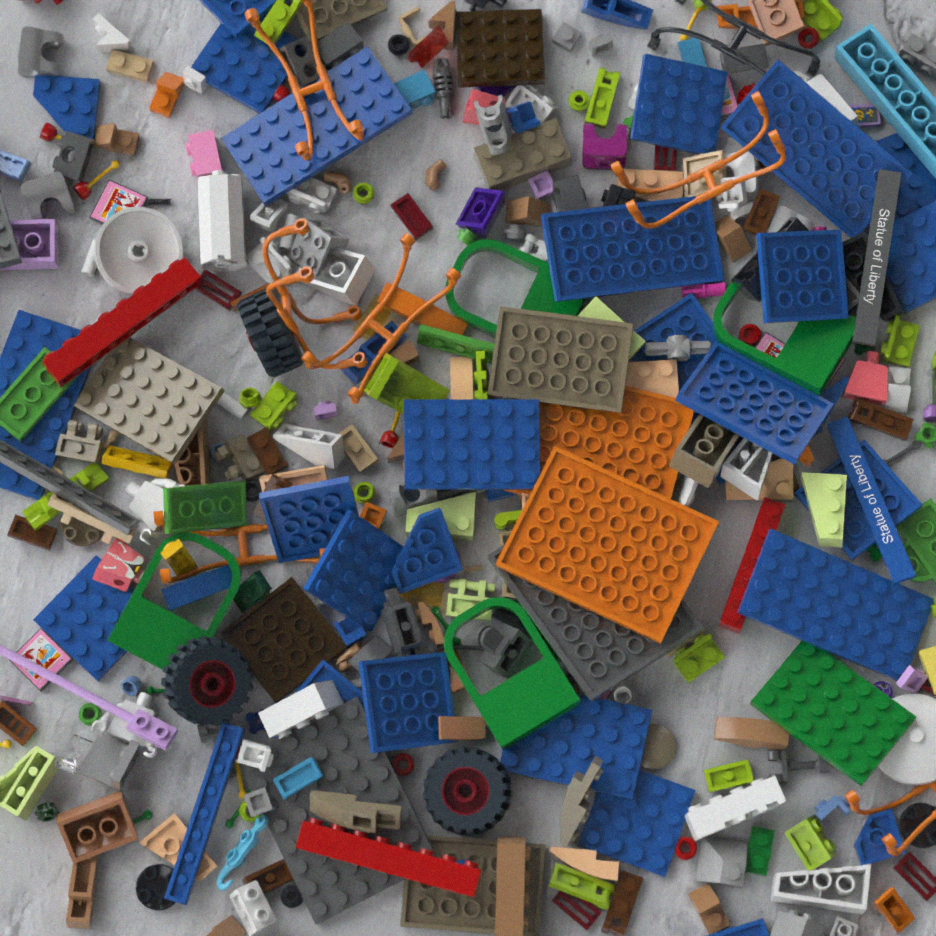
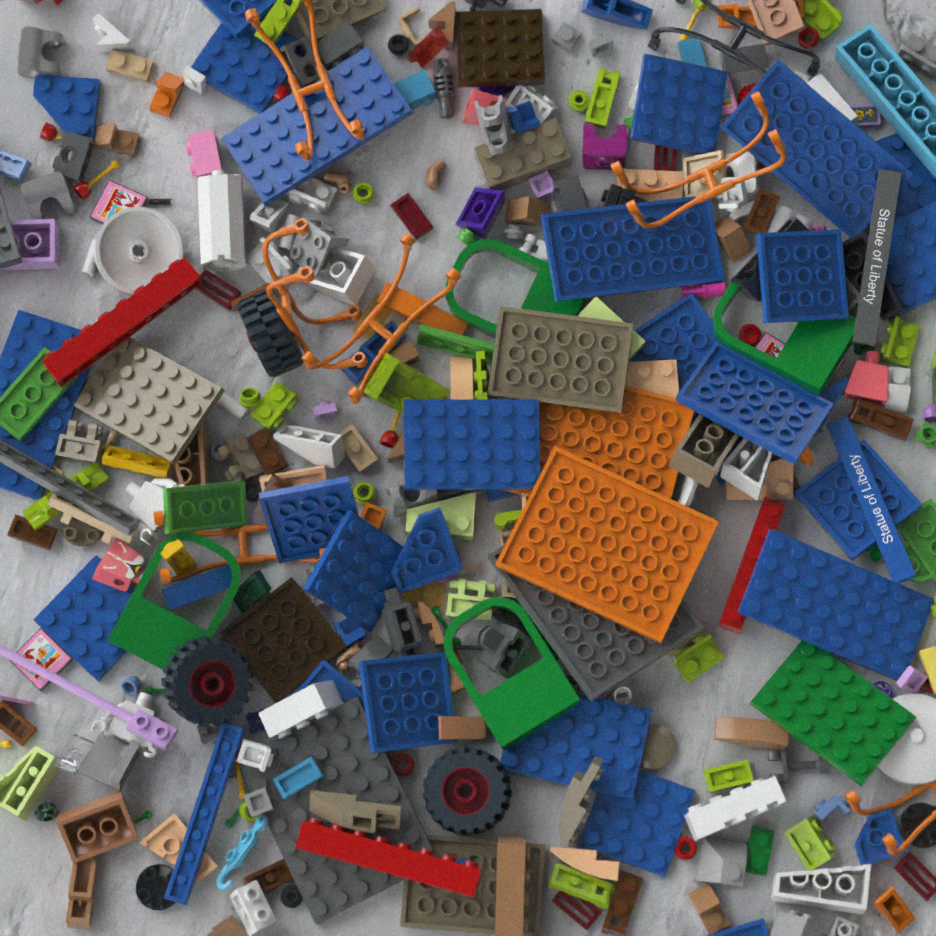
bright green plate [79,703,102,726] -> none
light grey axle [645,335,711,362] -> none
yellowish green wedge [801,472,847,548] -> none
dark grey hinge [883,440,921,466] -> none

